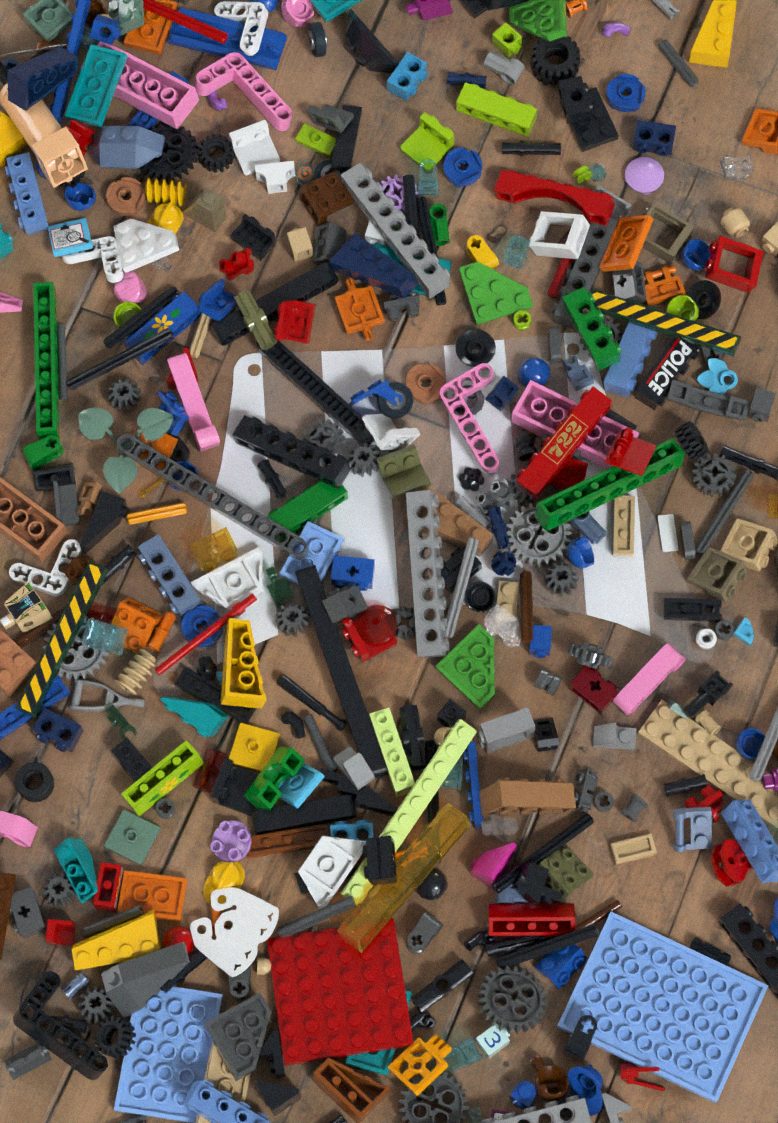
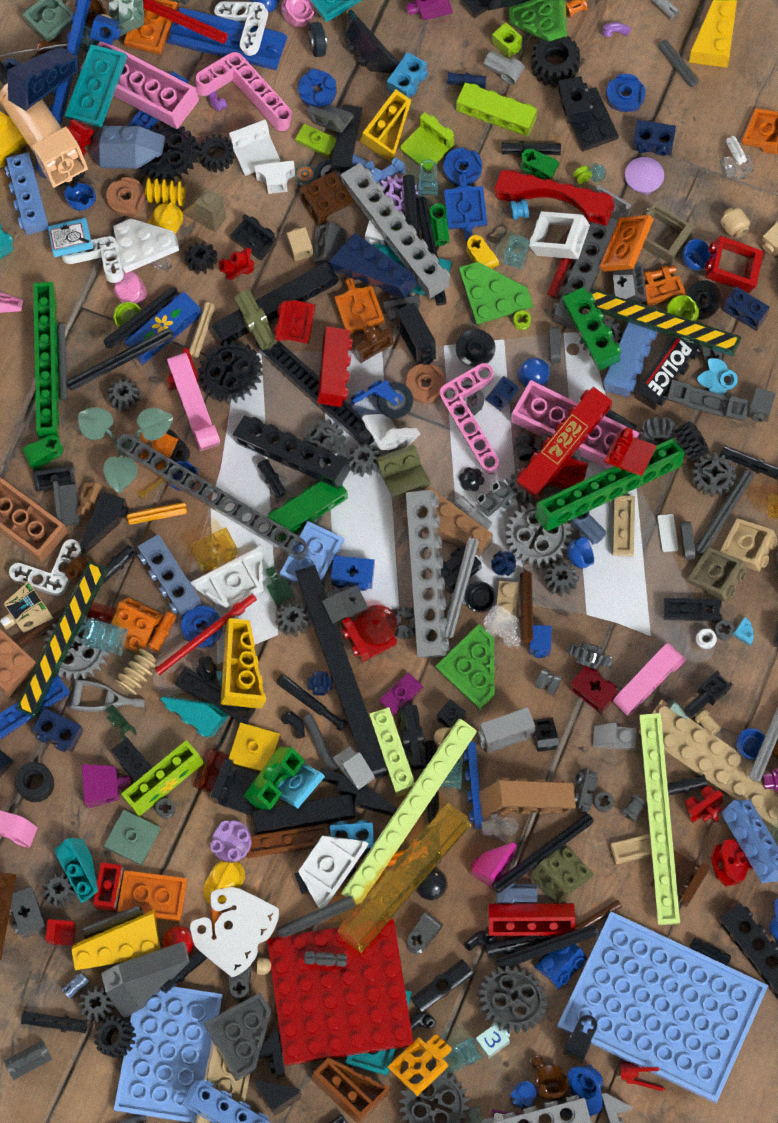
black beam [13,971,108,1080] -> none
blue bracket [157,390,189,436] -> none
blue bracket [199,279,237,321] -> none
black brick [363,836,397,885] -> none
dark blue pin [487,507,510,549] -> none
black brick [517,862,563,905] -> none
sand blue plate [563,355,594,391] -> none
sand blue plate [673,807,712,852] -> none
none -> magenta torso [82,764,131,808]
none -> black gear [184,240,218,275]
none -> black gear [198,340,263,404]
none -> blue plate [298,69,337,108]
none -> dark grey axle [304,951,347,967]
none -> dark blue gear [308,671,333,696]
none -> red brick [317,326,353,407]
none -> medium blue pin [352,154,406,183]
none -> reddish brown plate [354,326,394,364]
none -> yellow wedge [360,89,411,164]
none -> magenta plate [379,672,423,716]
none -> black window [396,302,436,365]
none -> blue plate [444,174,487,241]
none -> dark azure wheel [510,198,529,220]
none -> green piece [520,149,559,180]
none -> yellowish green plate [639,713,680,925]
none -> dark grey gear [641,416,676,445]
none -> reddish brown bracket [651,850,710,907]
none -> dark blue brick [723,287,770,331]
none -> white axle [726,136,747,164]

